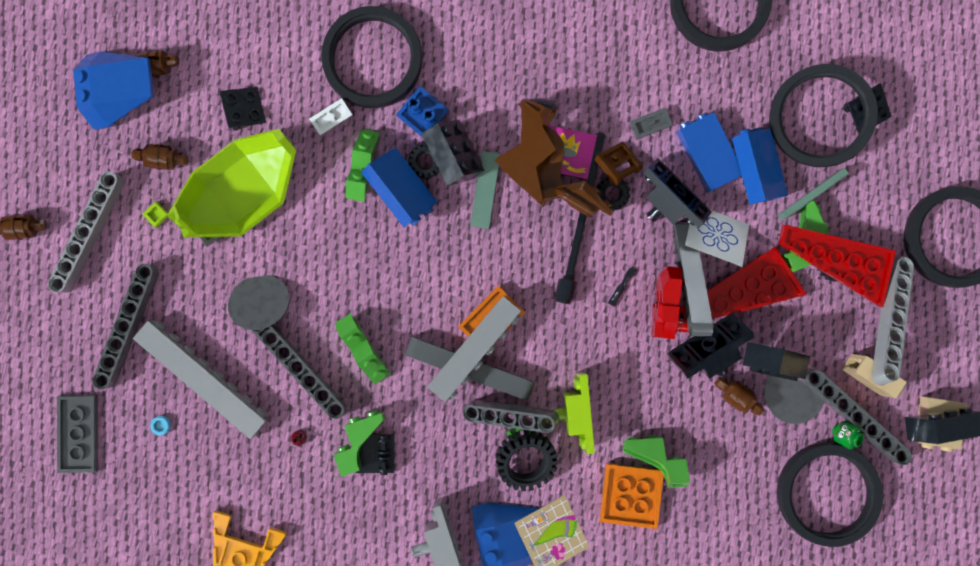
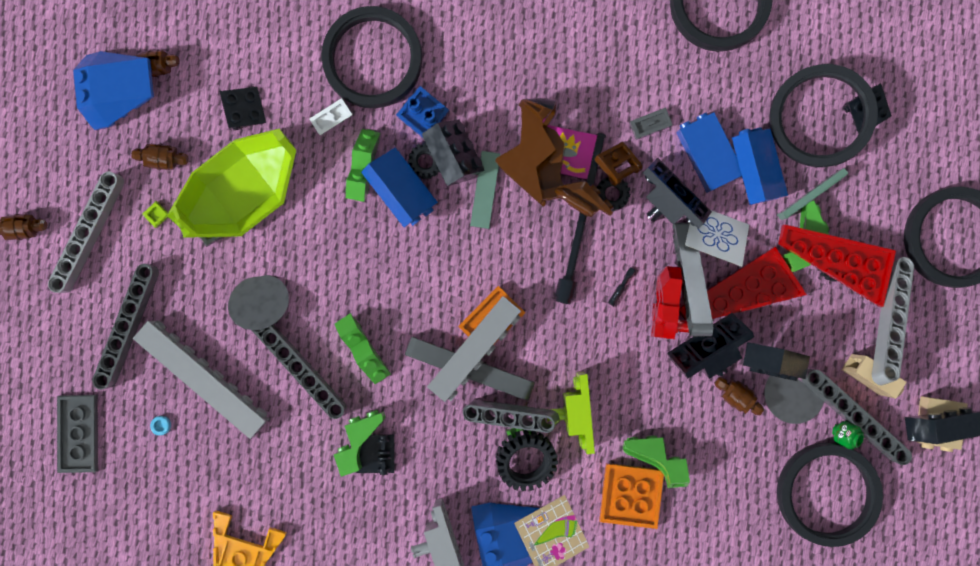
dark red hinge [291,430,307,446] -> none

